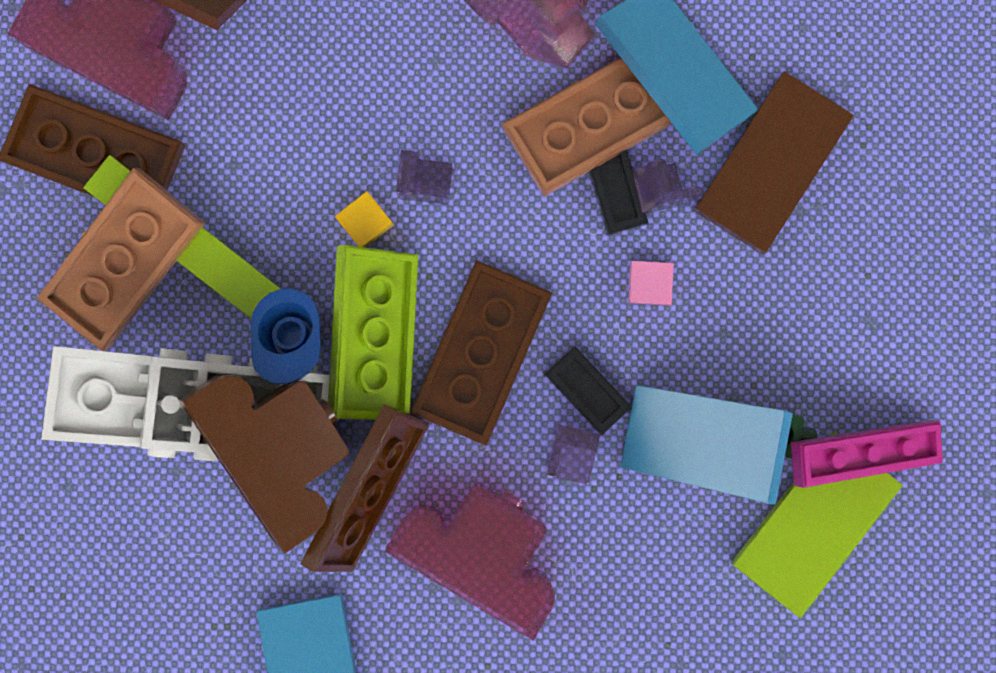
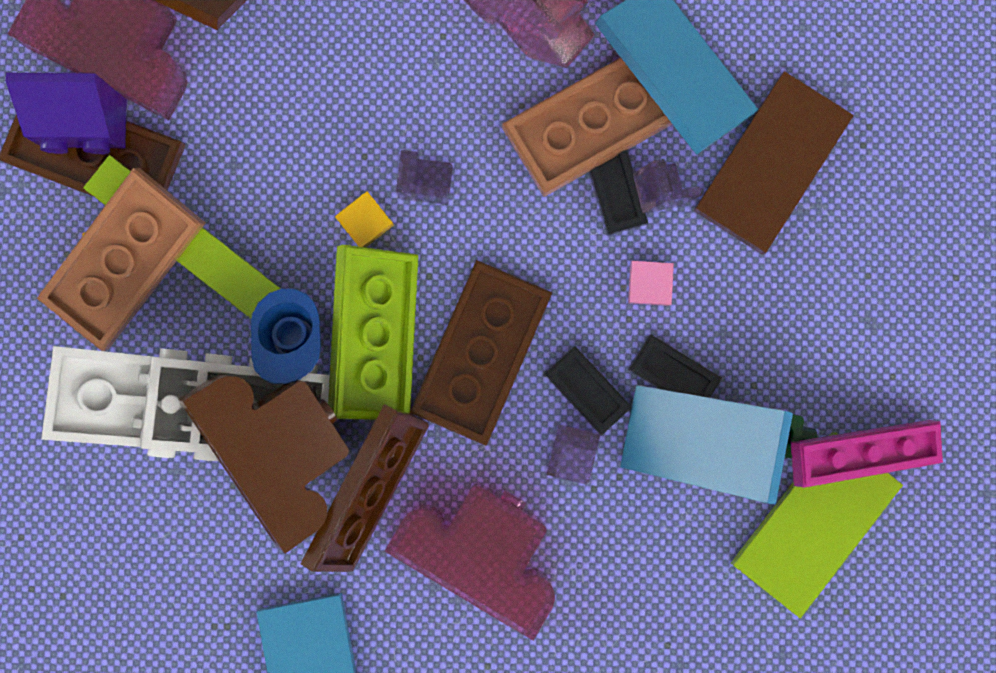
none -> dark purple slope [5,72,127,154]
none -> black tile [628,334,722,398]

